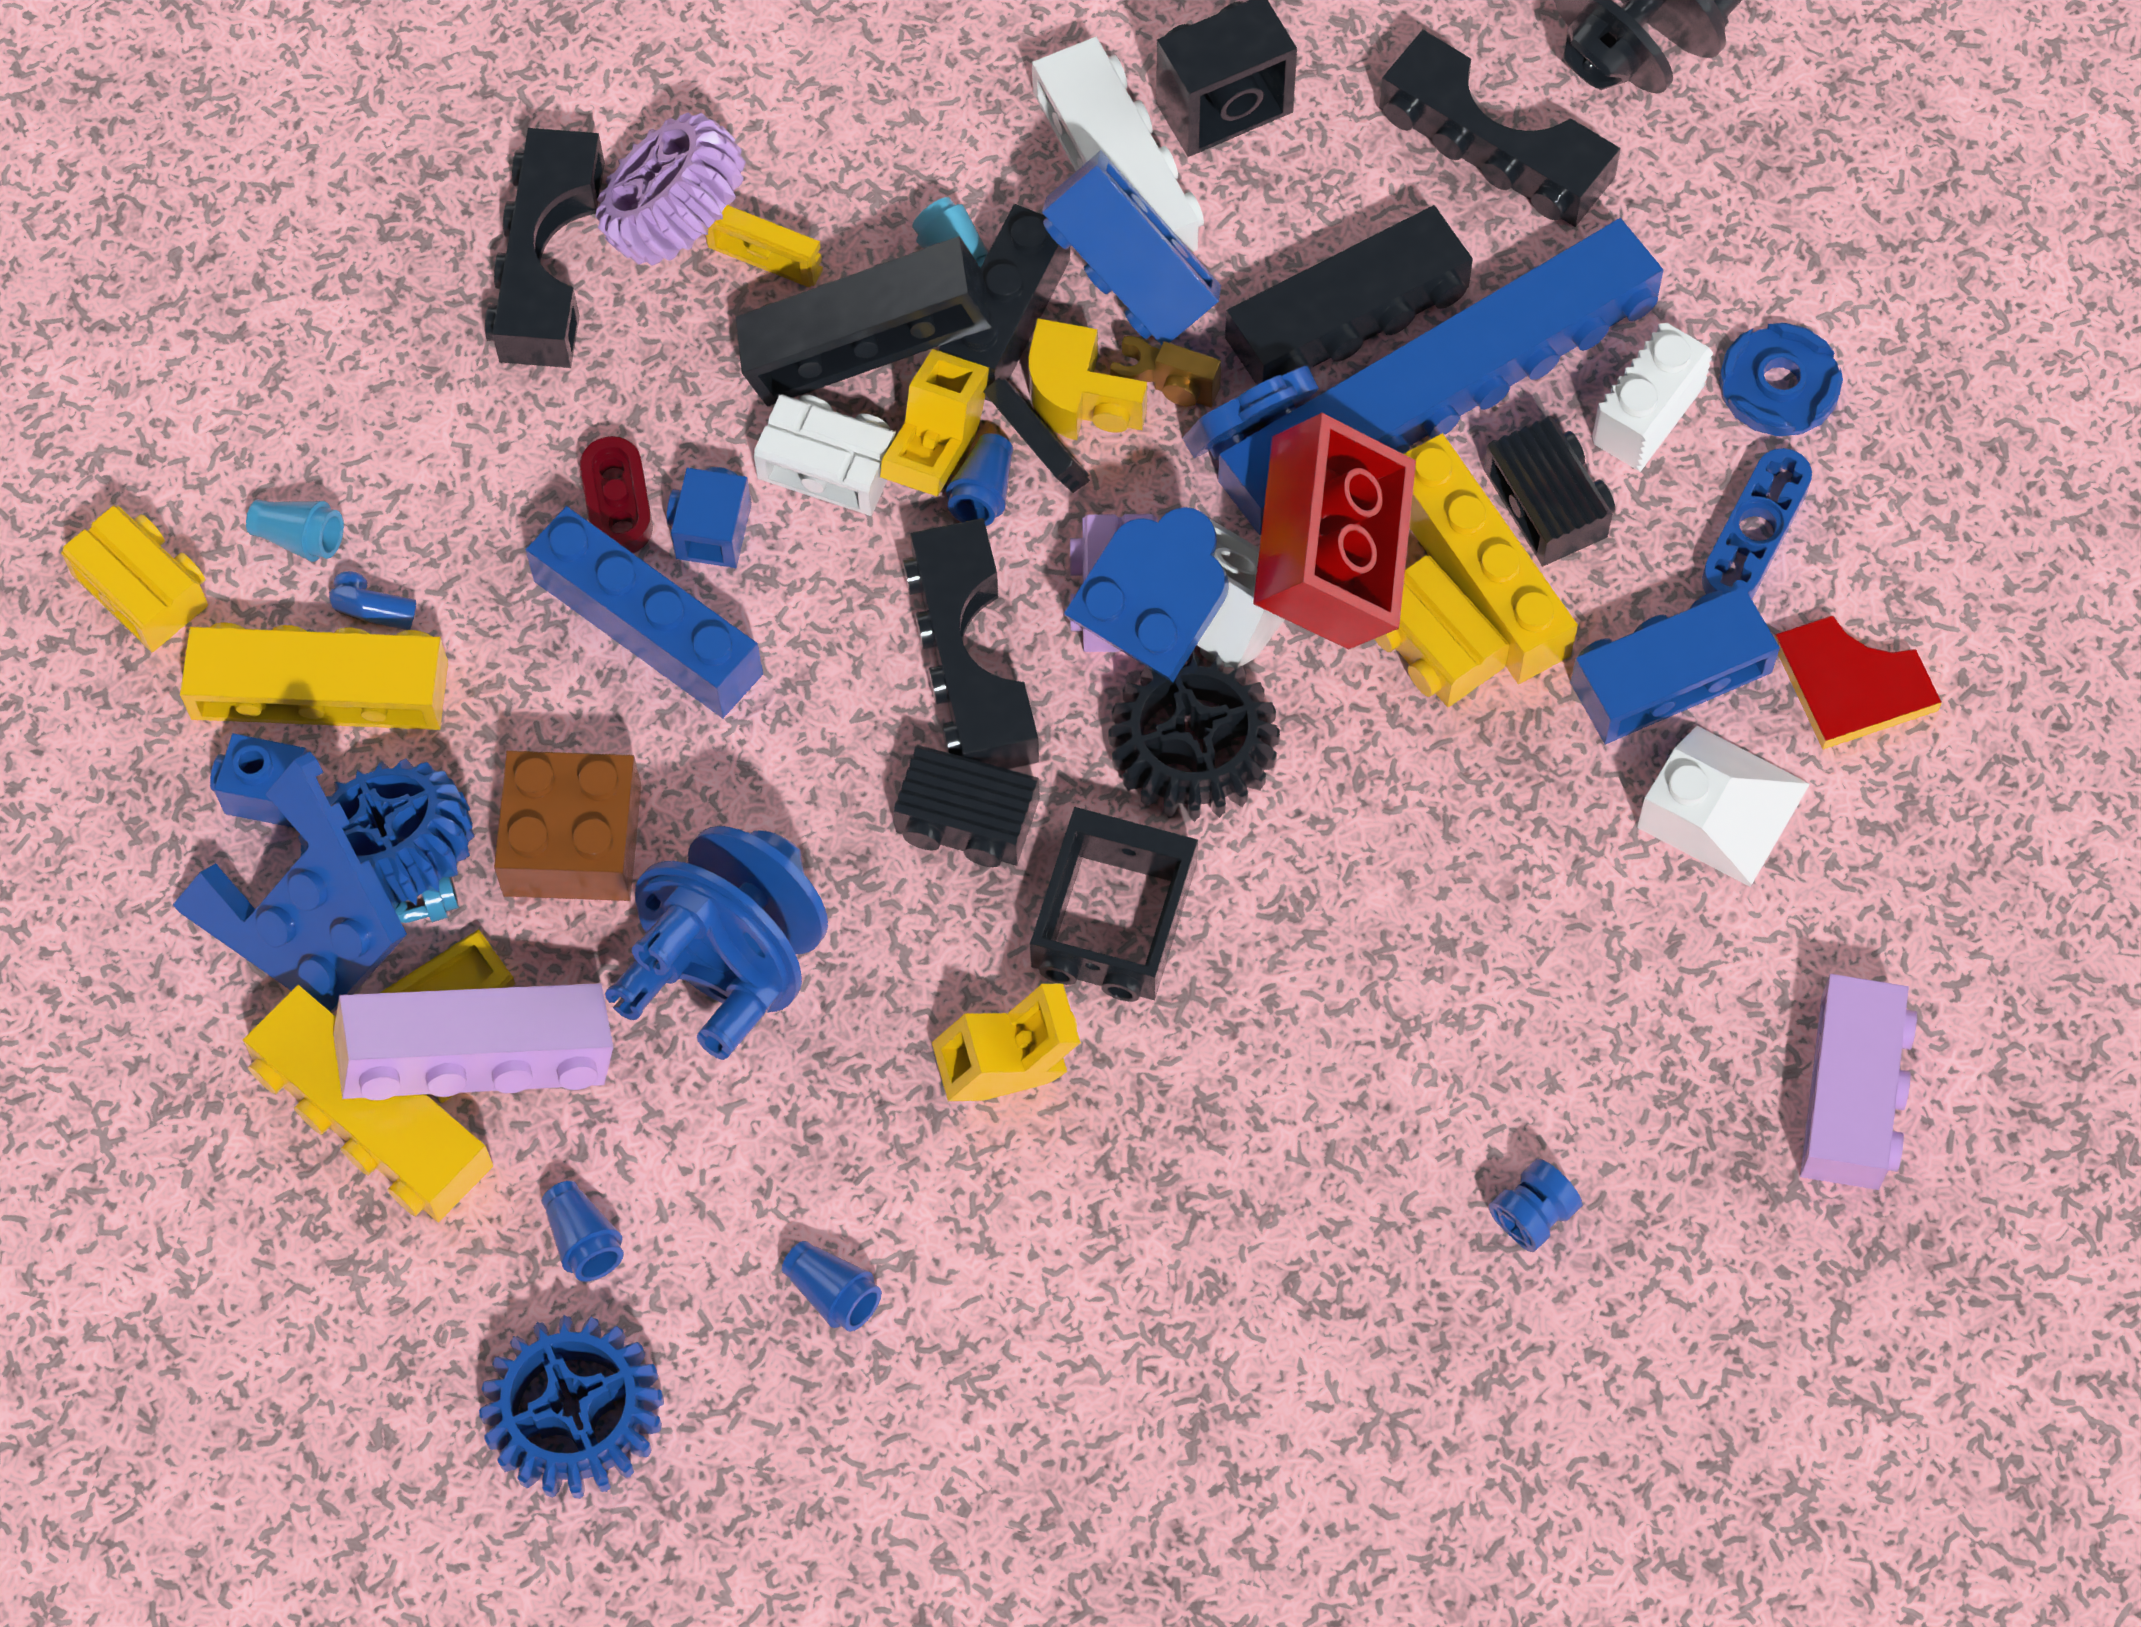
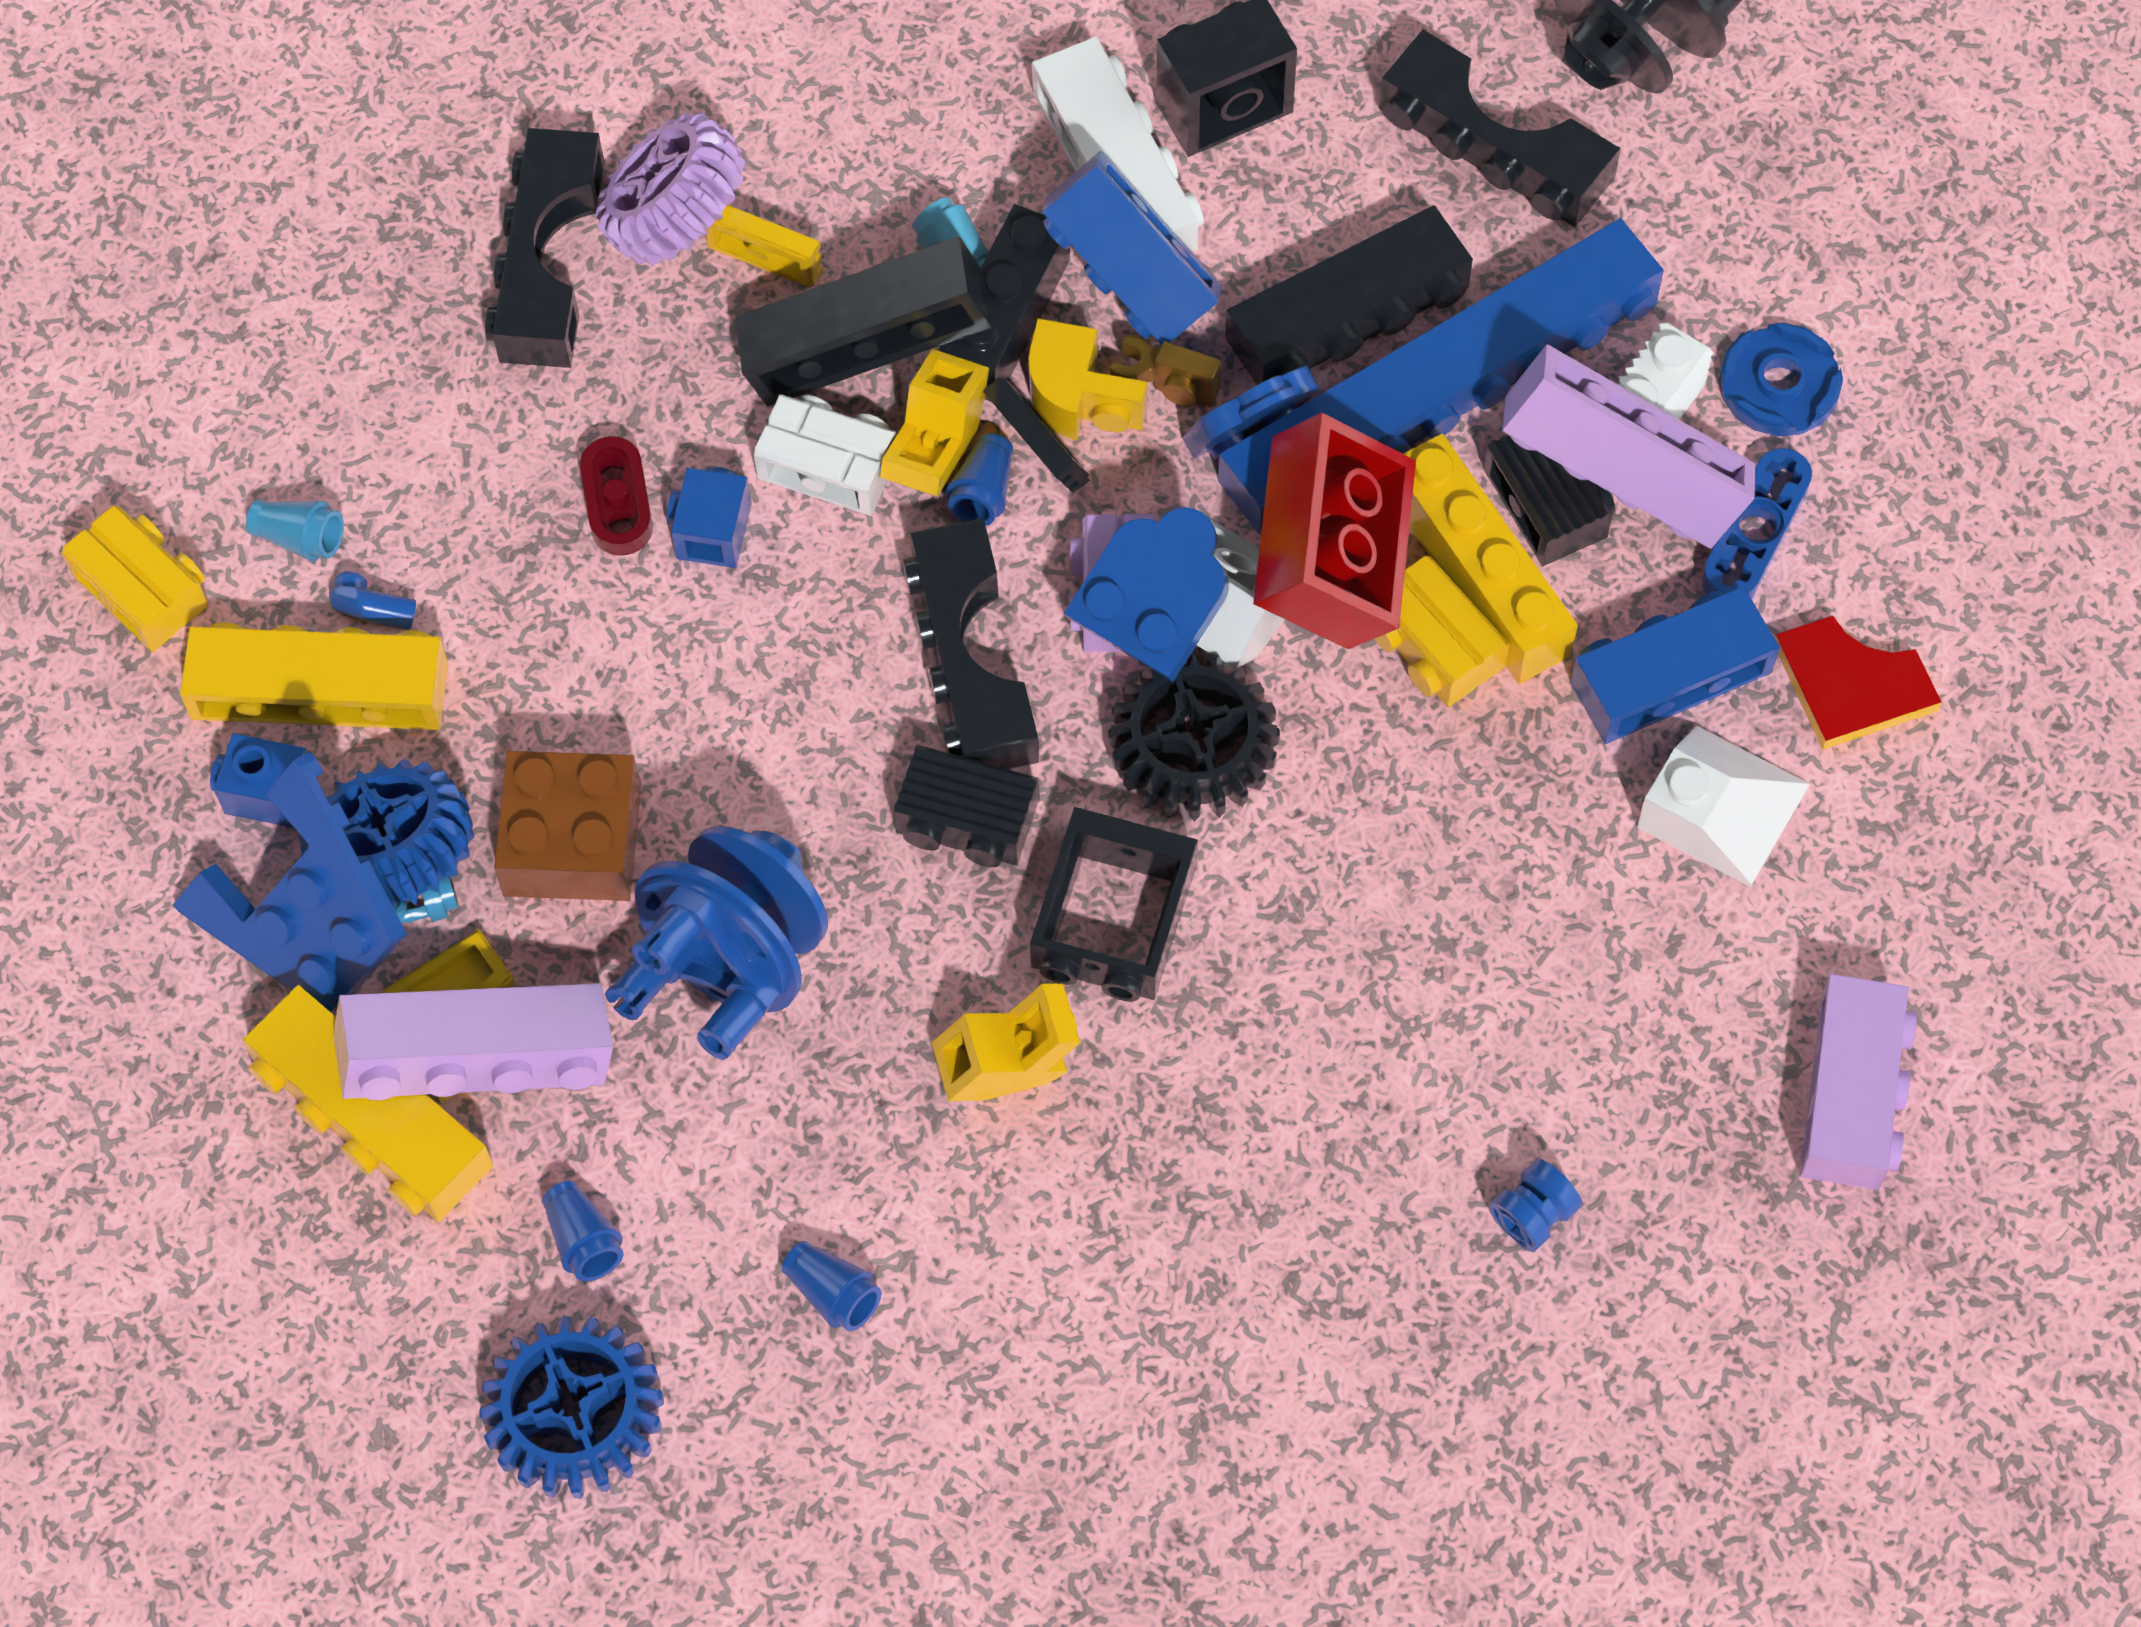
blue brick [525,506,763,719] -> none
none -> lavender brick [1502,344,1755,549]

